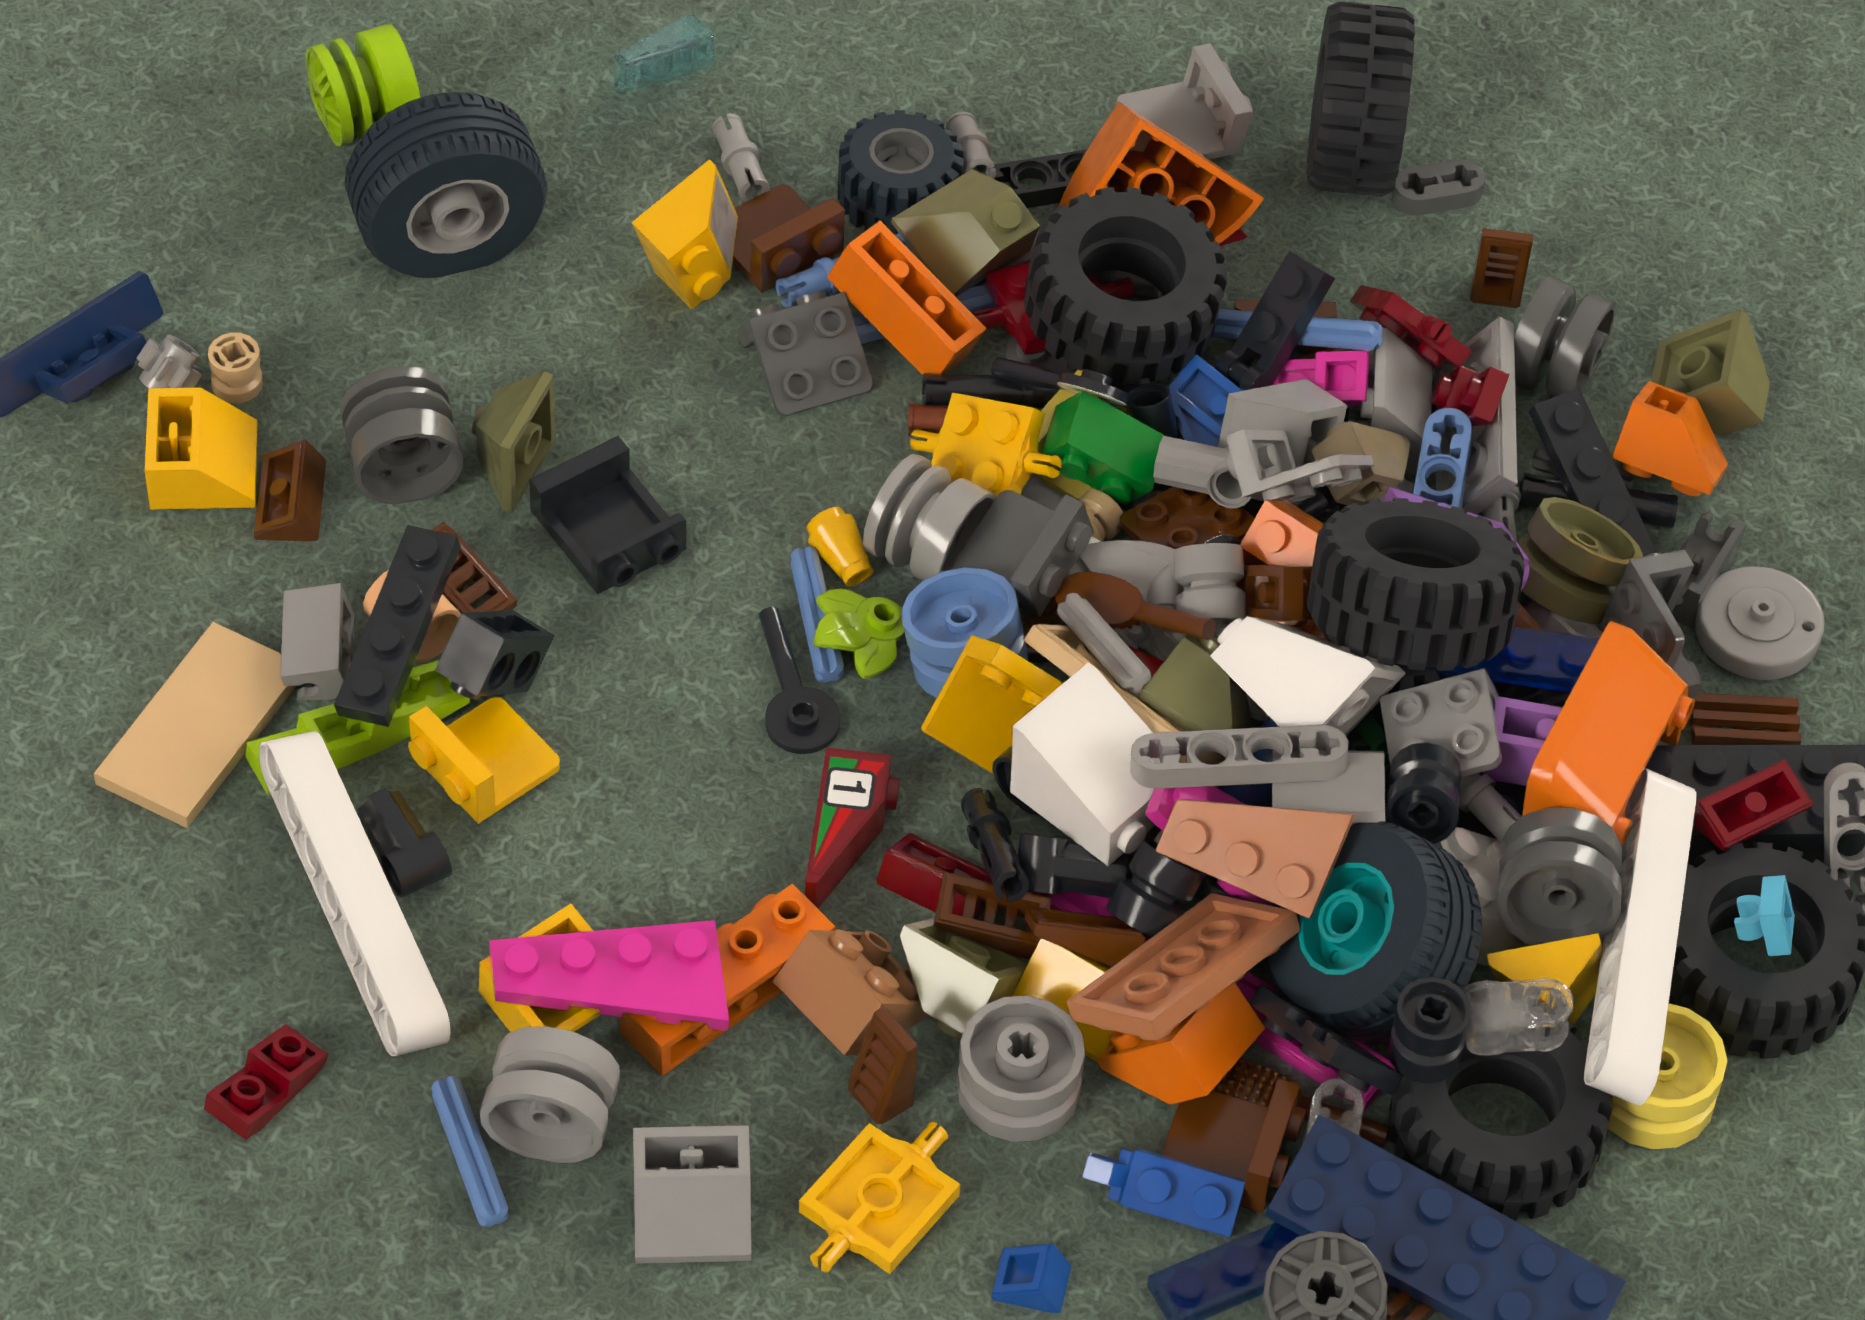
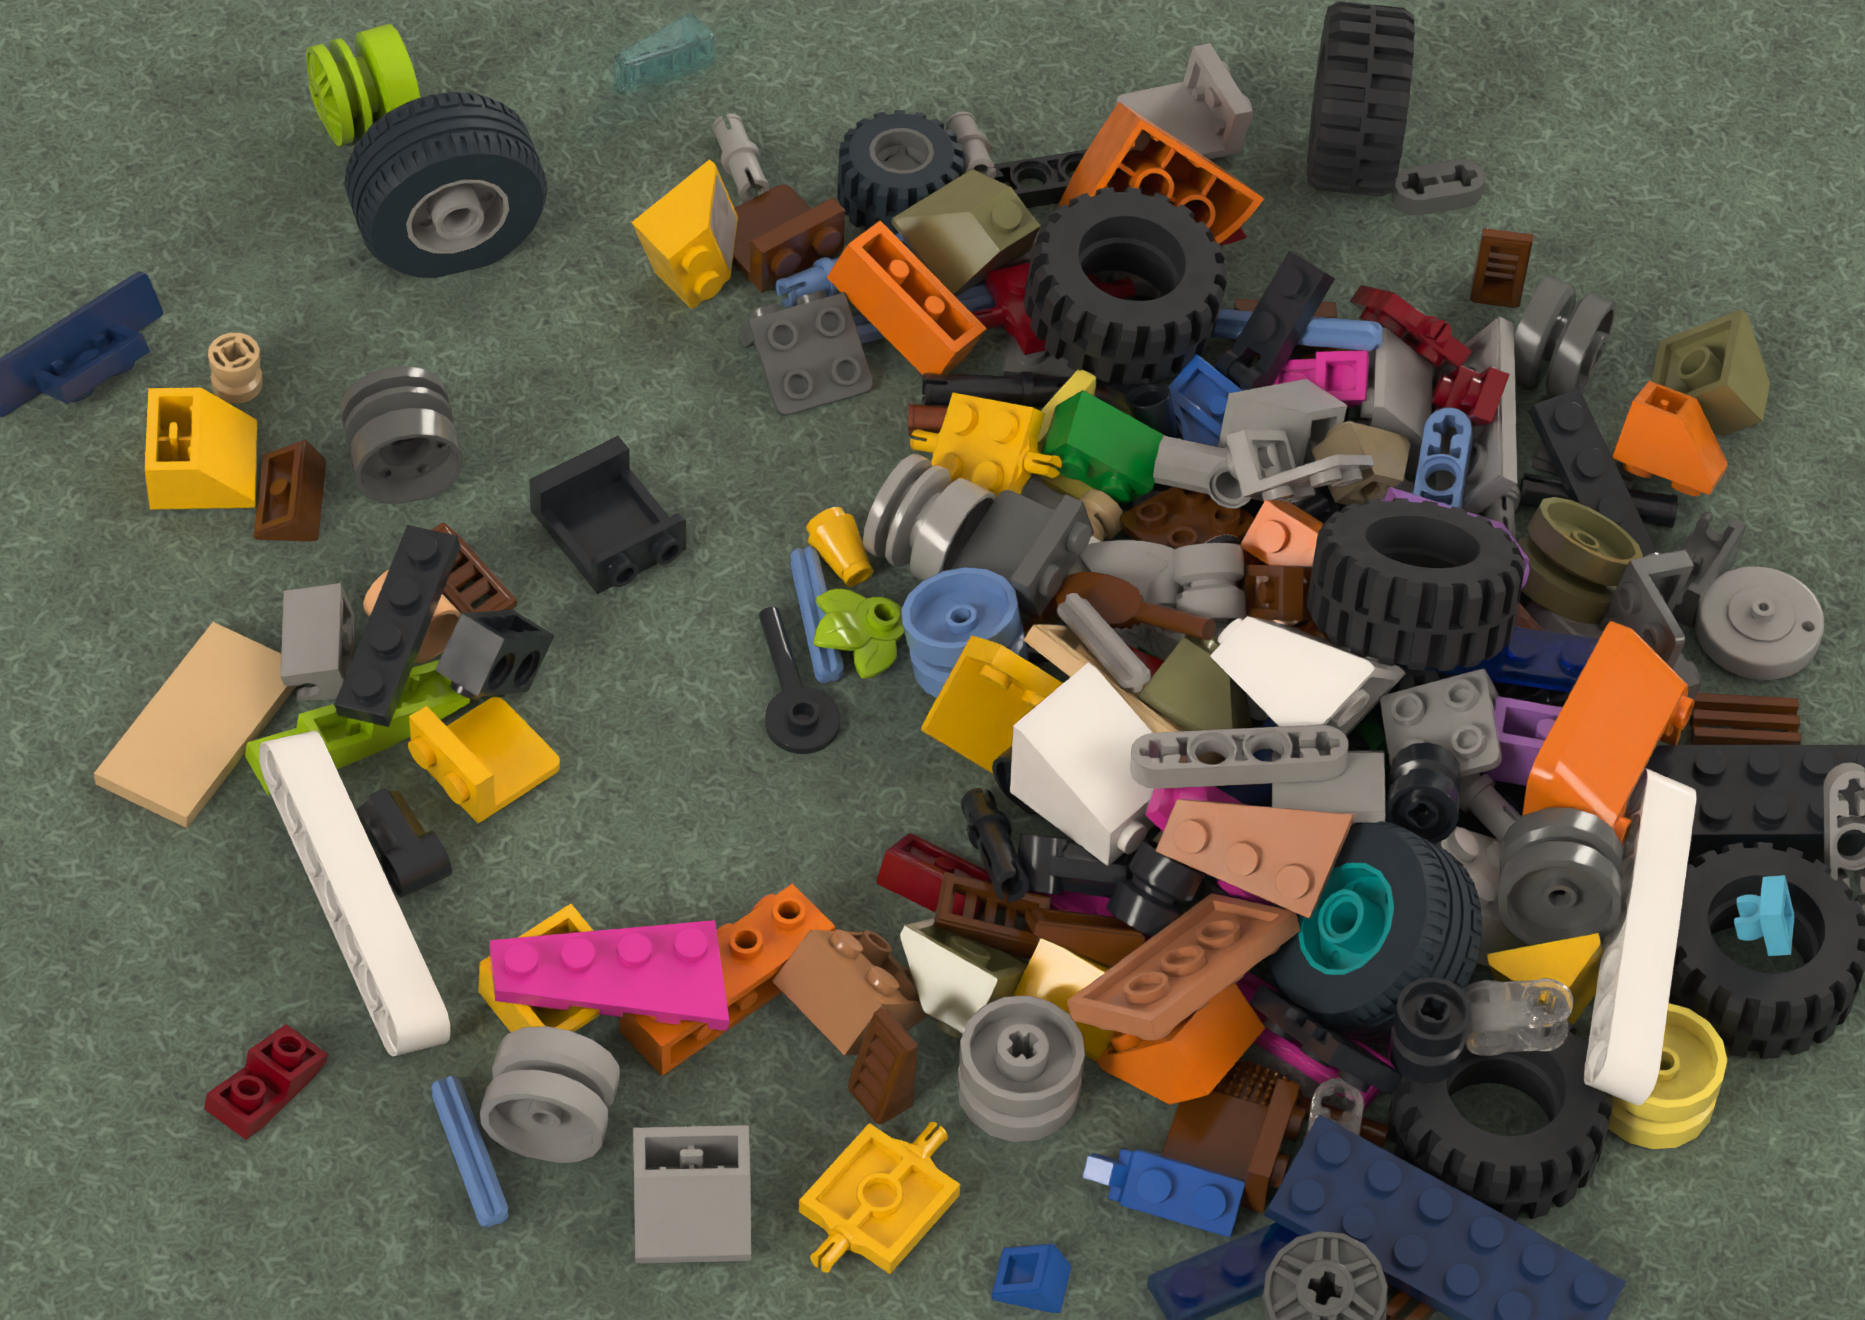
light grey gear [136,335,202,388] -> none
olive slope [472,371,556,513] -> none
dark red slope [805,747,900,909] -> none
black piece [991,357,1129,406] -> none
dark red slope [1693,759,1814,851] -> none

